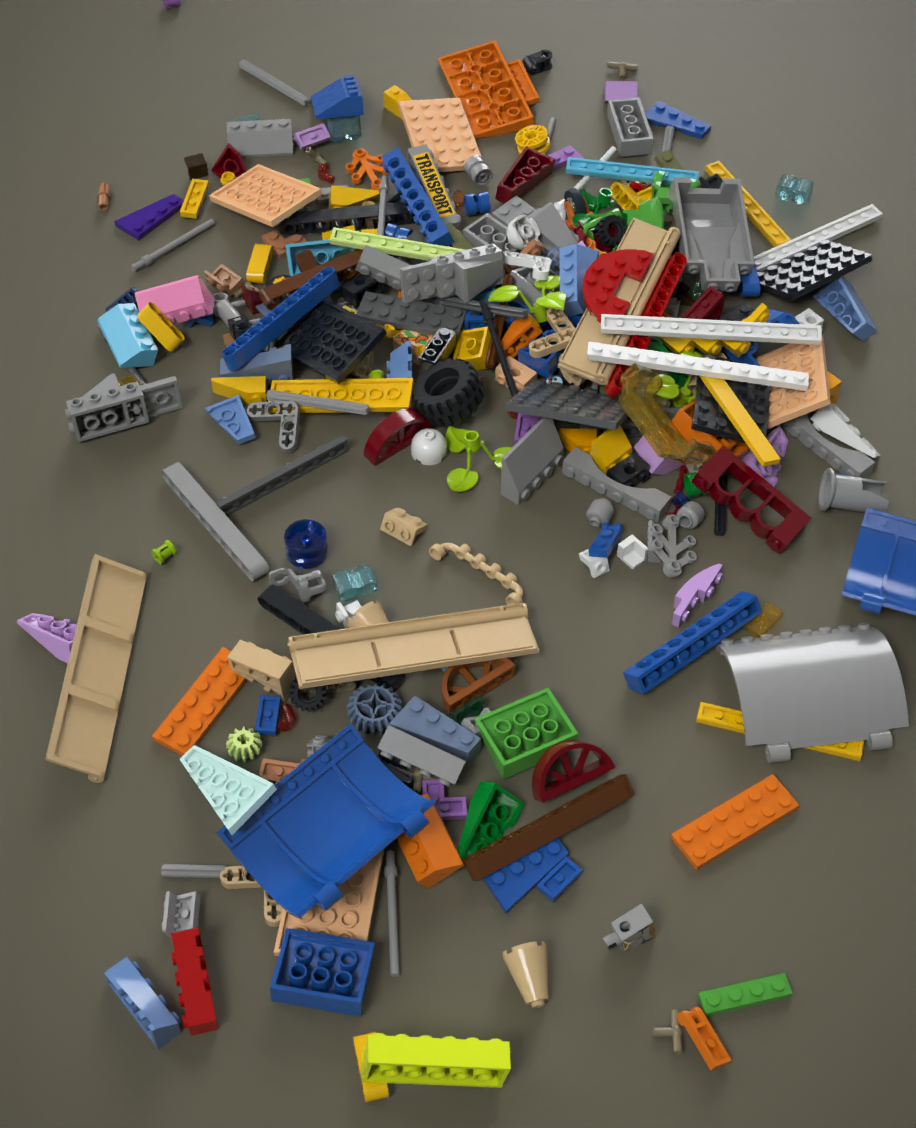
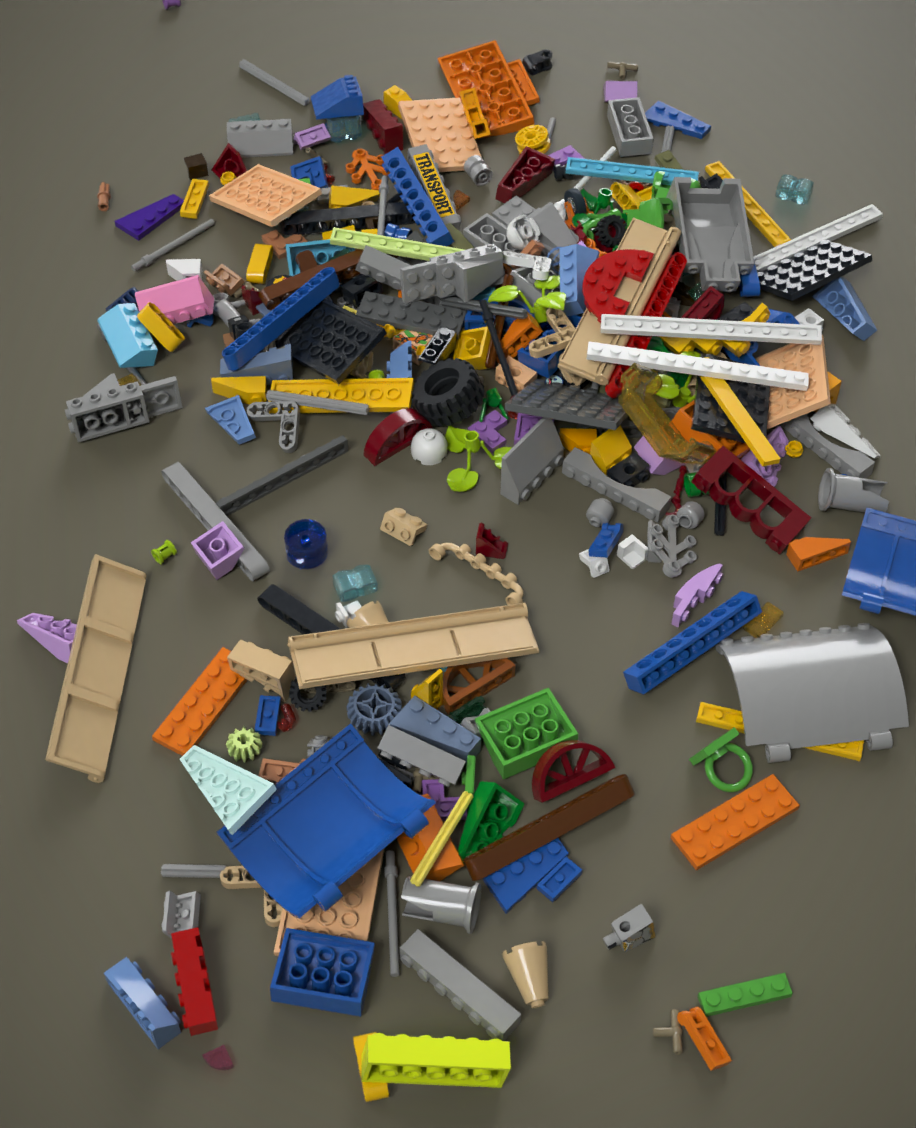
light grey piece [269,568,326,603] -> none
blue wheel [463,191,491,216] -> none
clear blue hinge [673,492,690,508] -> none
none -> white slope [166,259,202,281]
none -> lavender slope [191,521,244,580]
none -> clear pink tile [203,1045,234,1070]
none -> blue plate [290,156,328,189]
none -> dark red wedge [361,99,403,154]
none -> light grey brick [400,929,521,1041]
none -> light grey piece [401,876,481,934]
none -> light yellow axle [410,791,473,887]
none -> yellow slope [411,669,443,710]
none -> light orange arch [459,87,490,139]
none -> bright green plate [461,755,476,803]
none -> medium lavender plate [468,410,507,453]
none -> dark red slope [476,523,508,559]
none -> green plant [479,388,508,422]
none -> black wheel [554,163,573,181]
none -> bright green tile [689,727,753,792]
none -> yellow plate [785,440,803,457]
none -> orange slope [786,537,851,572]

